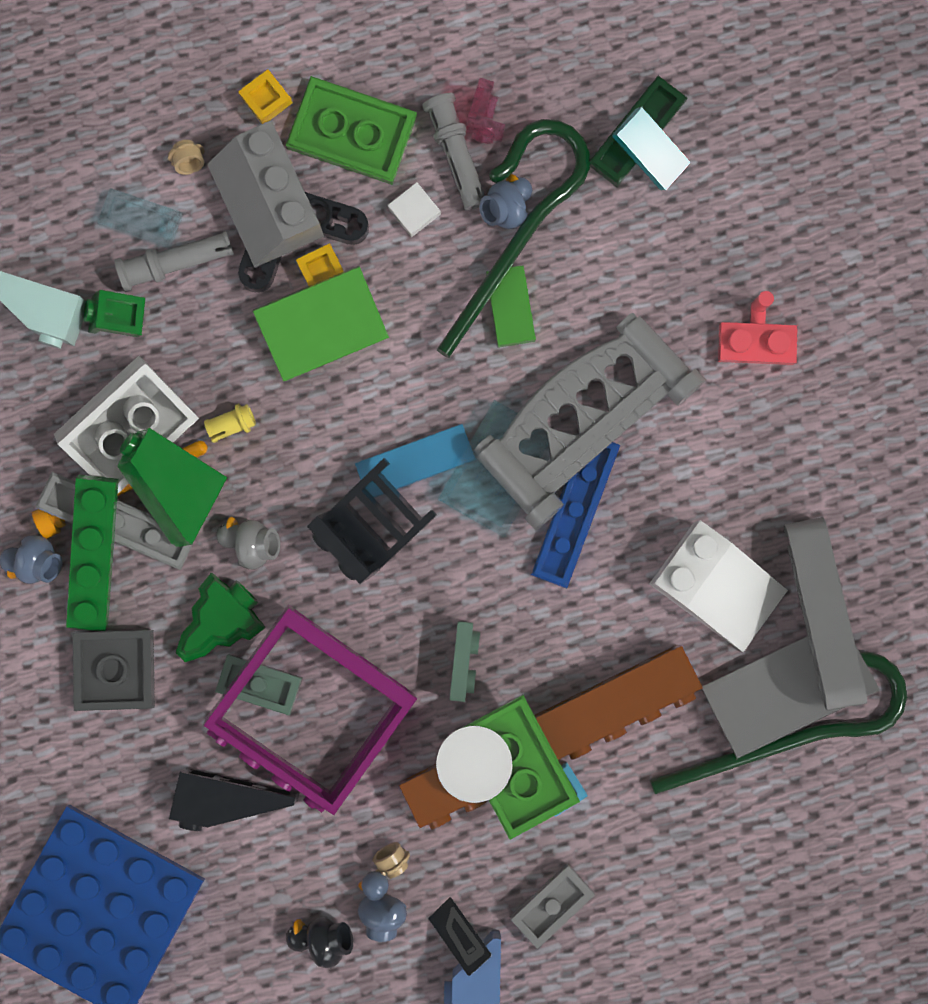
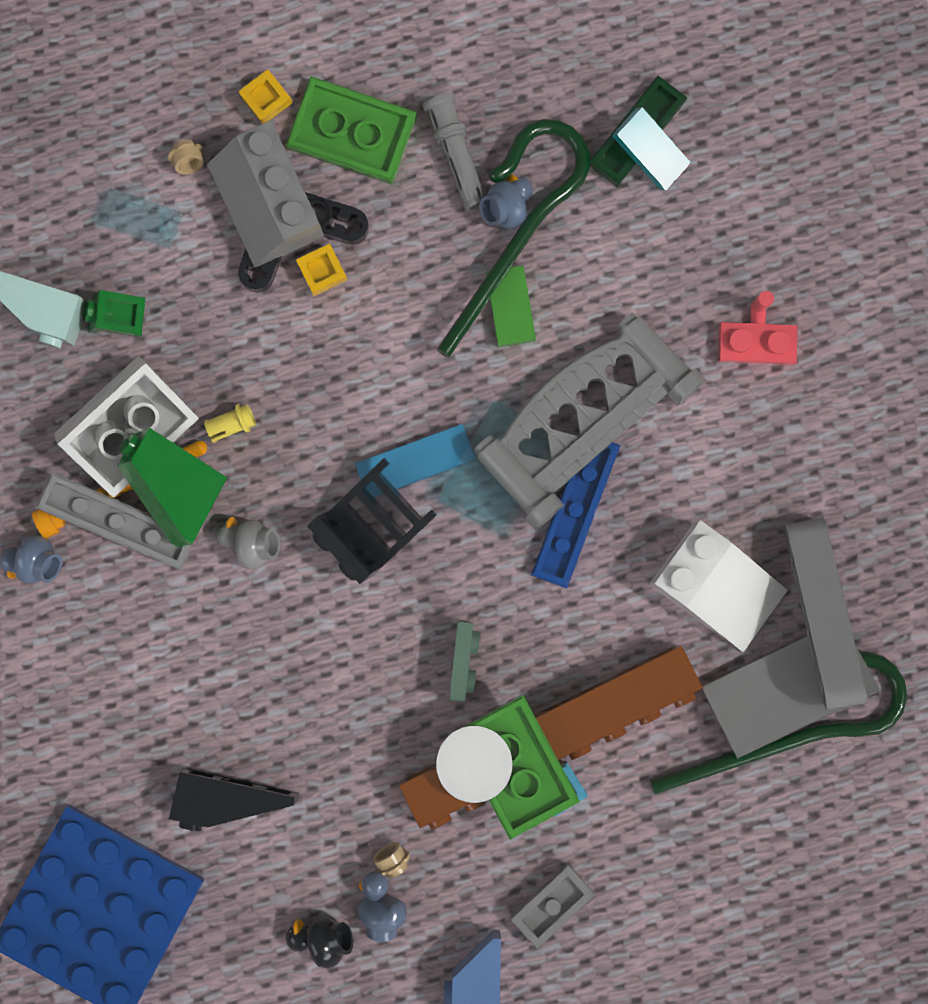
green plate [66,474,119,631] -> none
dark grey plate [73,630,155,711] -> none
light grey pin [114,231,234,292] -> none
green rock [175,573,266,662] -> none
magenta window [203,604,417,815] -> none
sand green plate [215,654,303,715] -> none
bright green tile [253,266,389,381] -> none
white tile [388,183,441,238] -> none
black sticker [428,897,492,976] -> none
clear pink bracket [466,78,505,144] -> none

